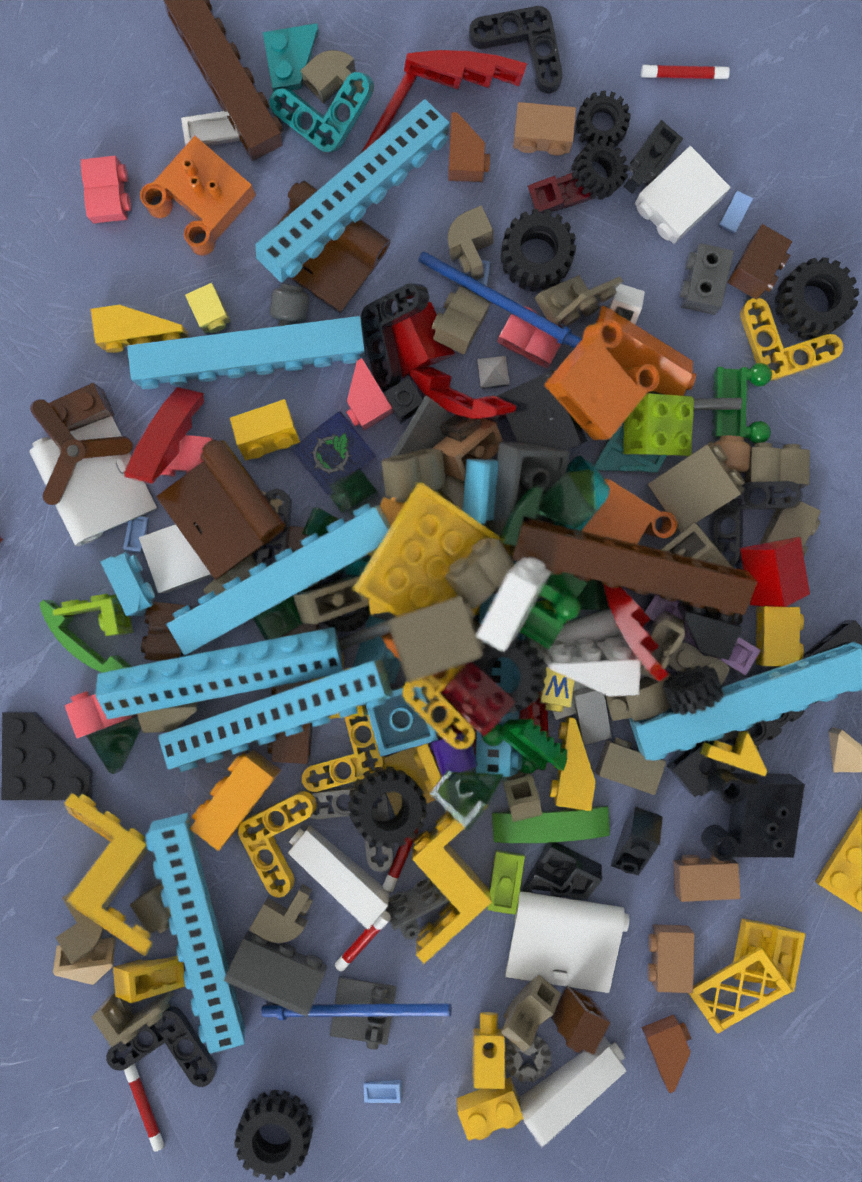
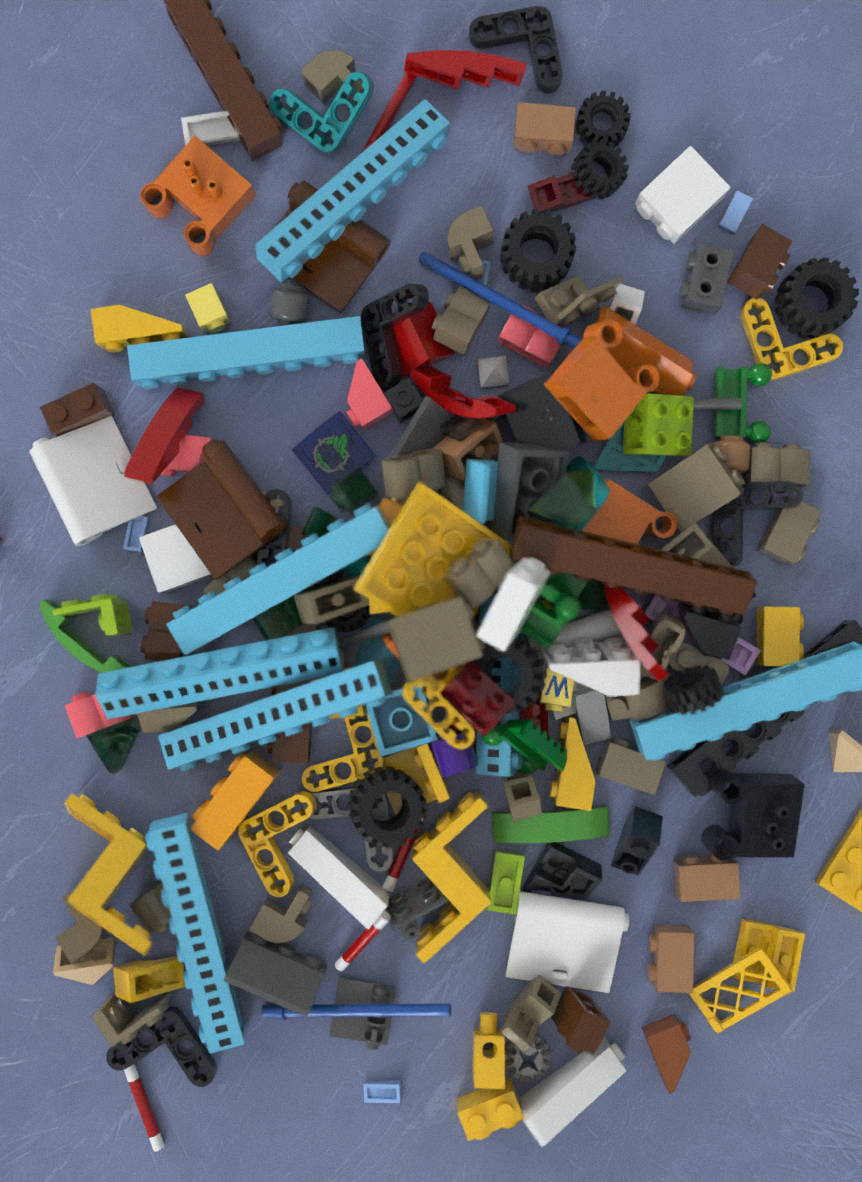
black plate [1,712,93,800] -> none
reddish brown piece [30,399,133,505] -> none
coral brick [81,156,131,224] -> none
medium azure slope [101,552,155,616] -> none
yellow brick [230,399,300,461] -> none
black tyre [234,1090,313,1180] -> none
teal wing [263,23,319,92] -> none
clear green slope [429,769,504,830] -> none
dark orange slope [448,112,490,182] -> none
dark green slope [500,487,543,546] -> none
black hinge [623,120,683,194] -> none
red bar [641,65,729,79] -> none
yellow slope [700,731,767,776] -> none
red slope [740,536,810,607] -> none

